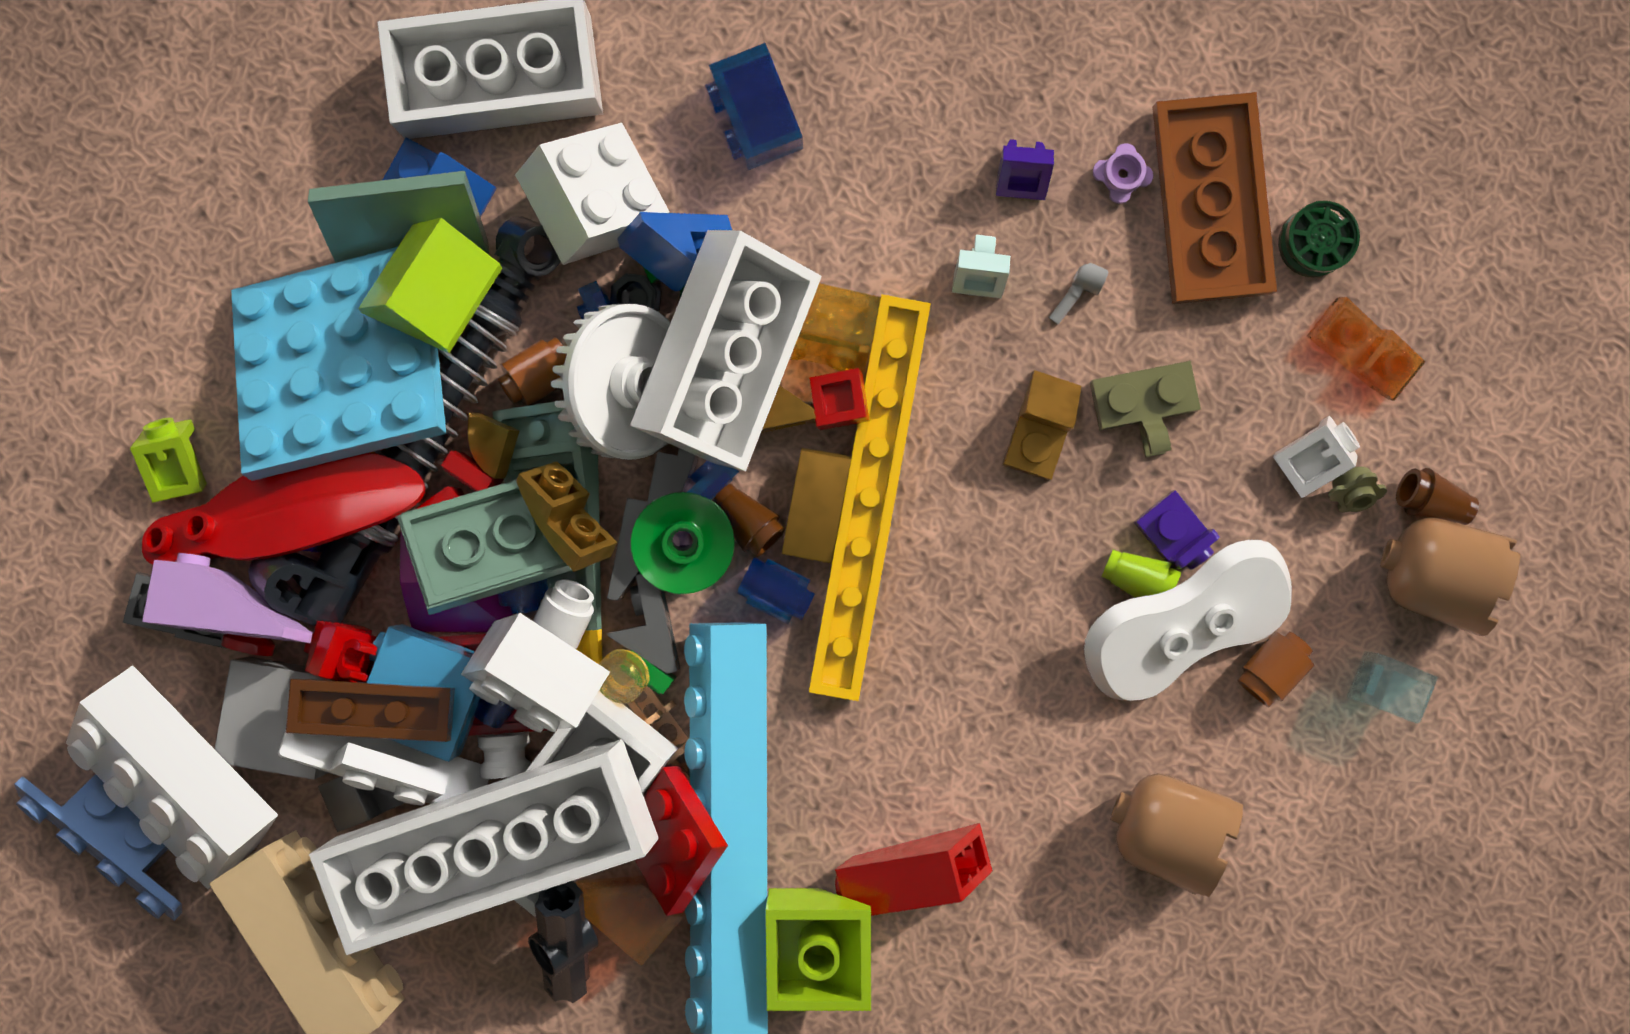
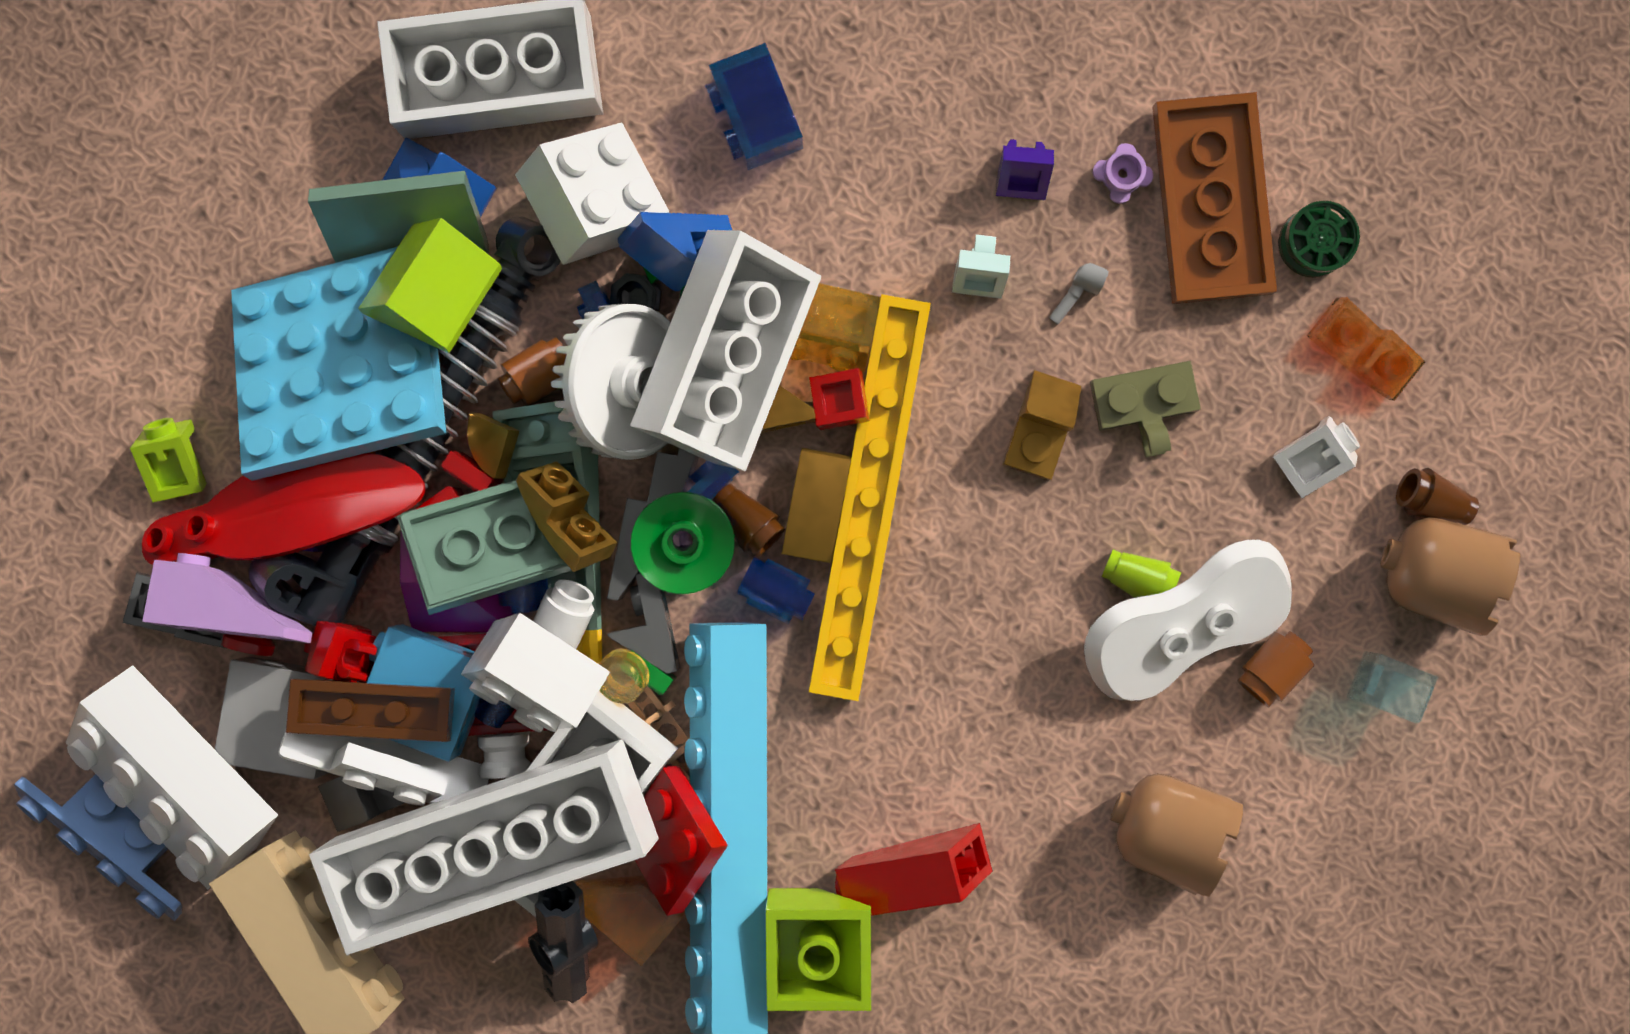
dark purple bracket [1134,490,1220,570] -> none
olive plate [1328,467,1387,513] -> none

